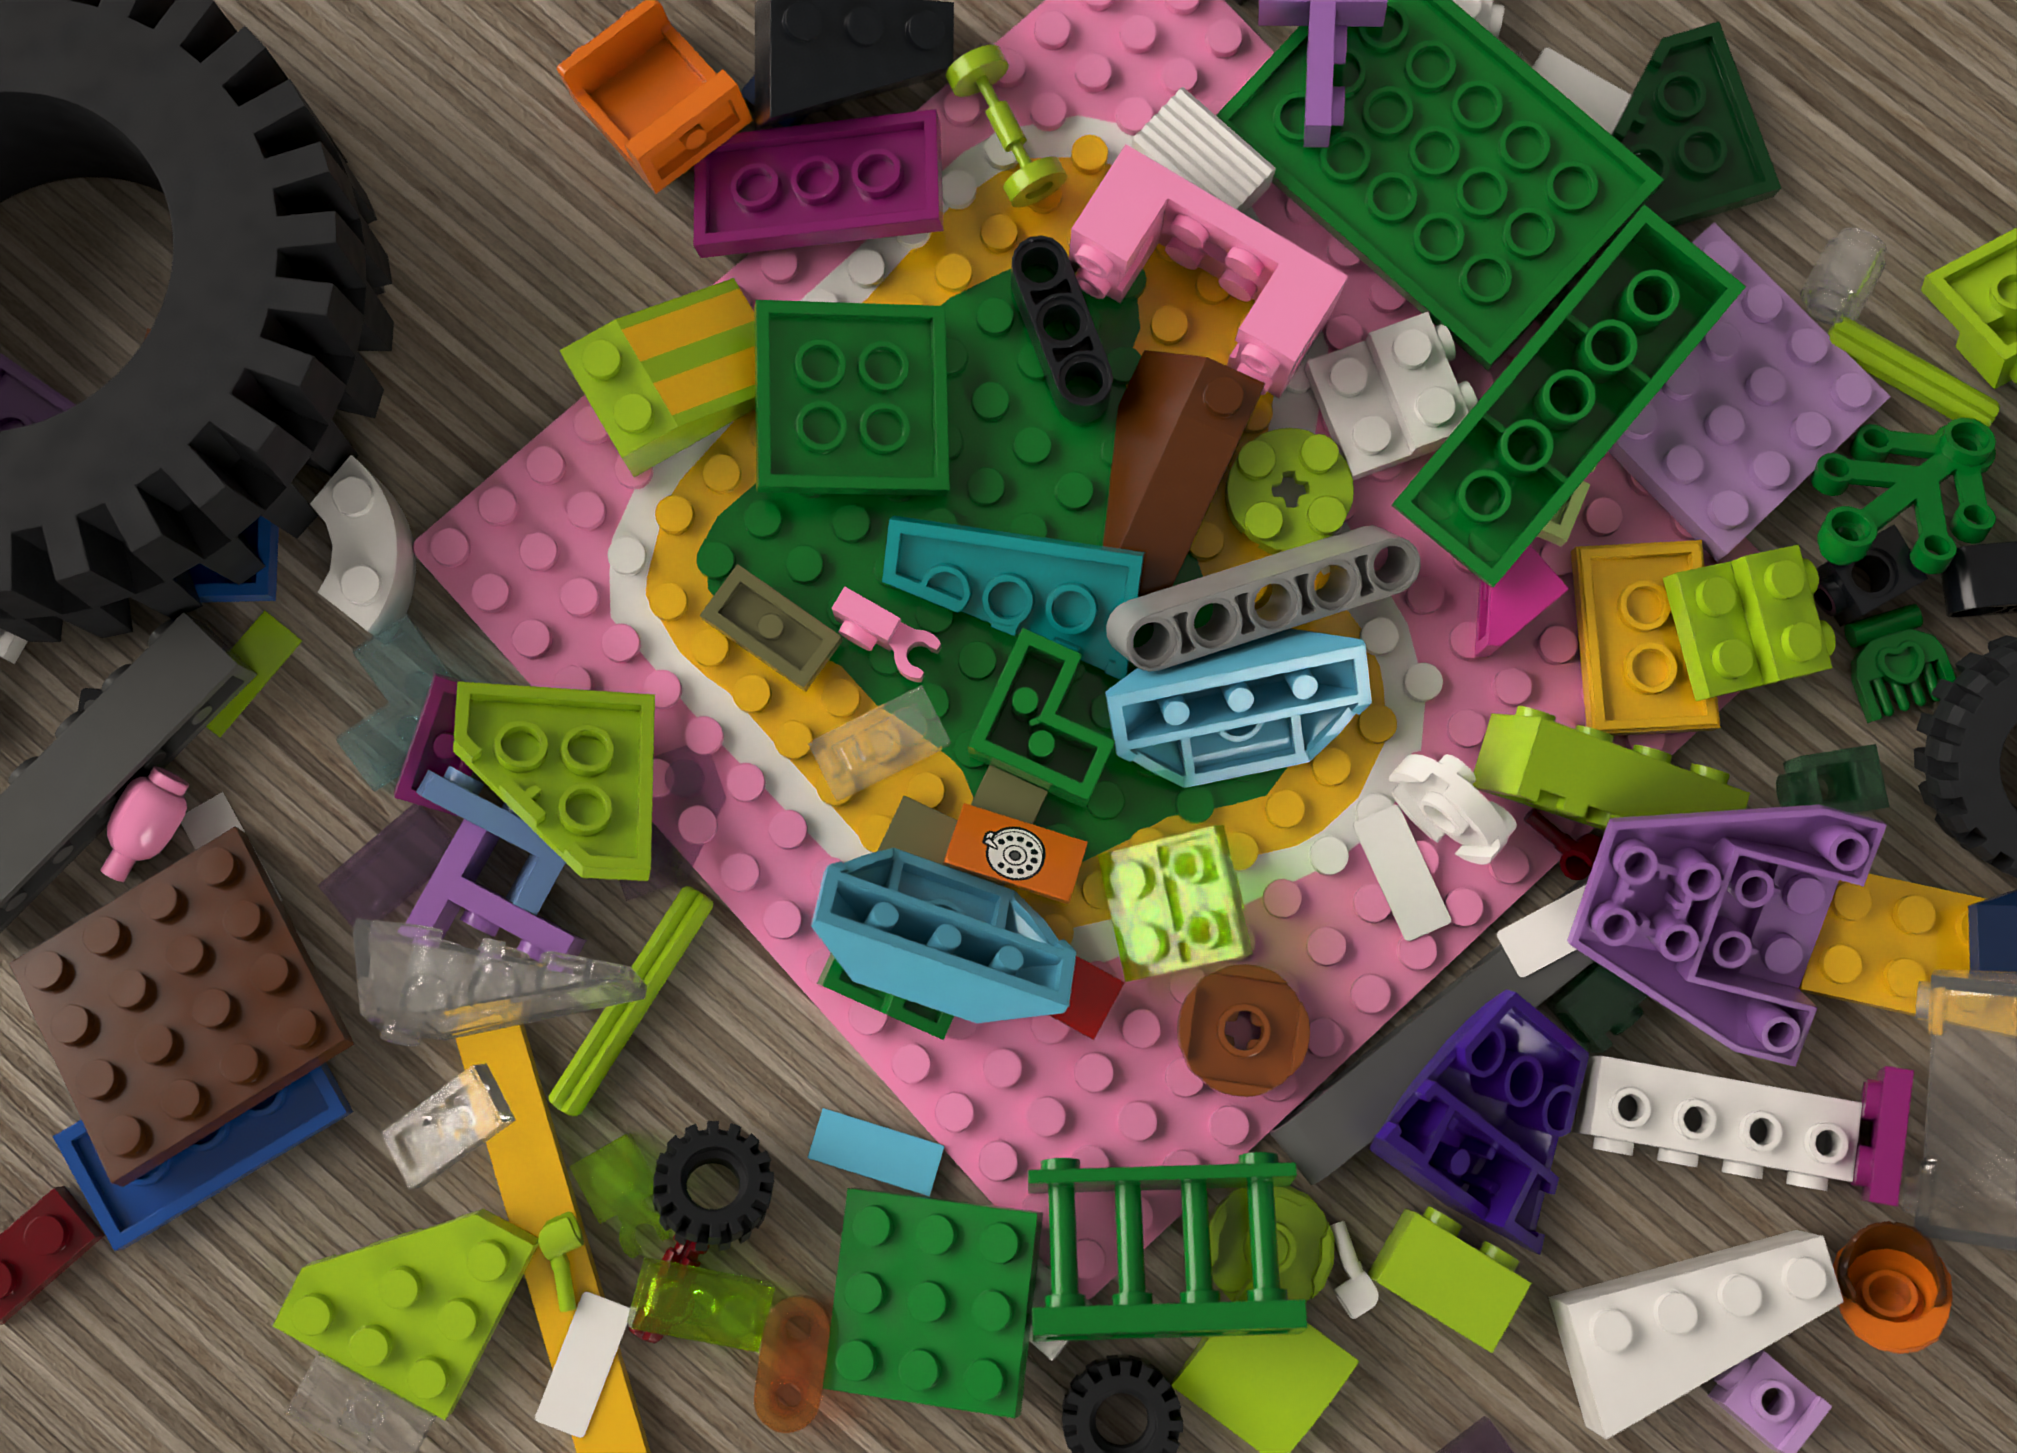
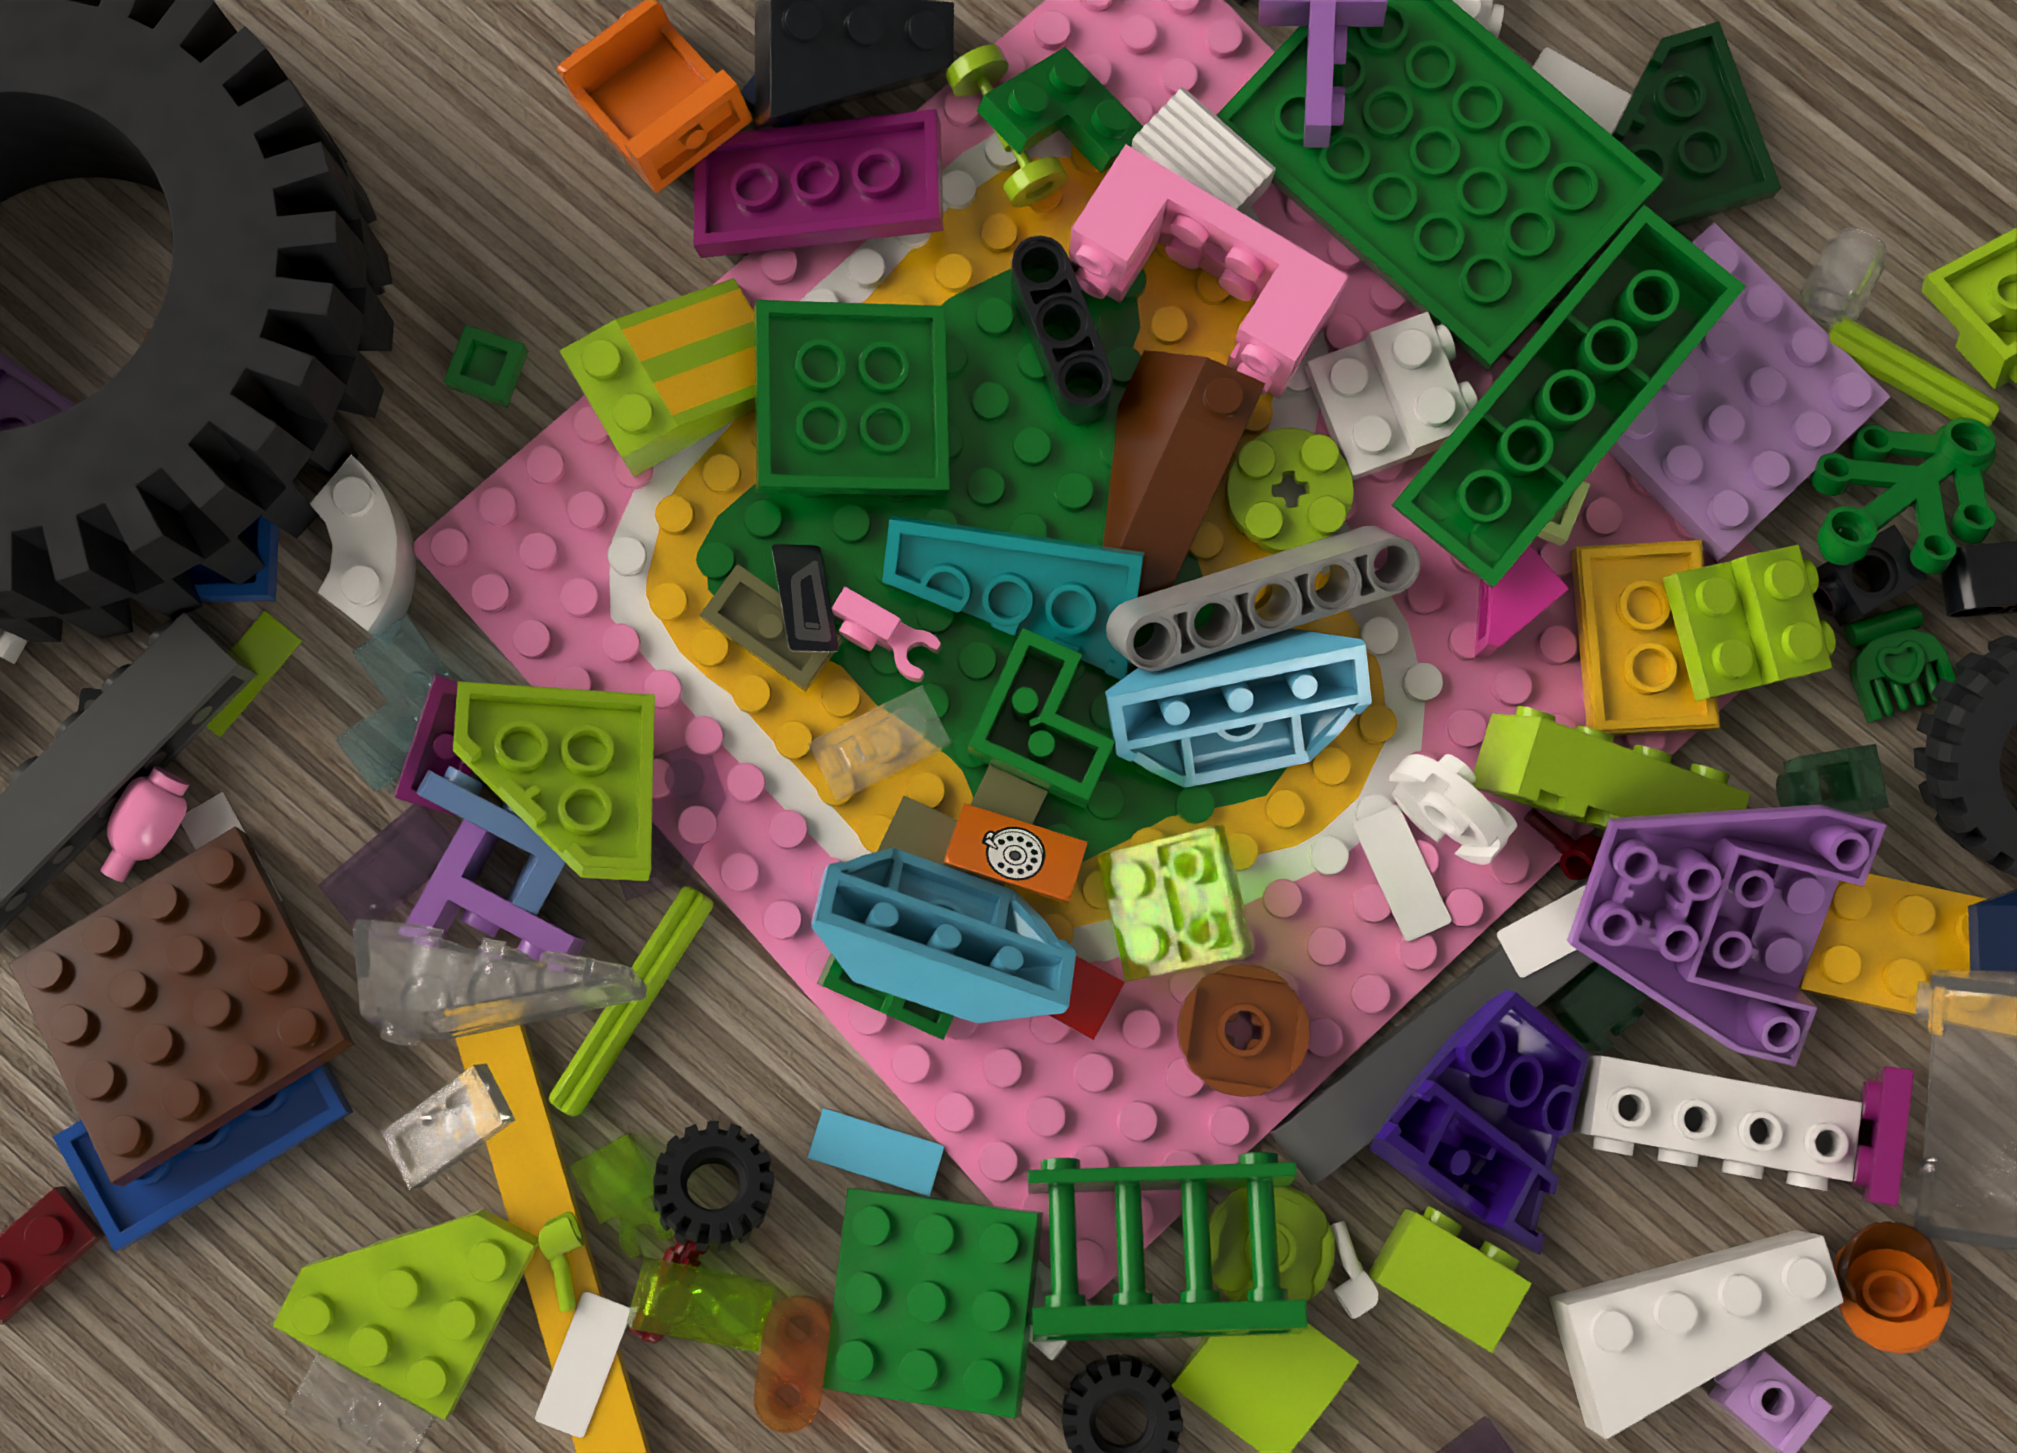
none -> green plate [443,324,529,408]
none -> black sticker [772,544,839,652]
none -> green plate [977,47,1143,173]

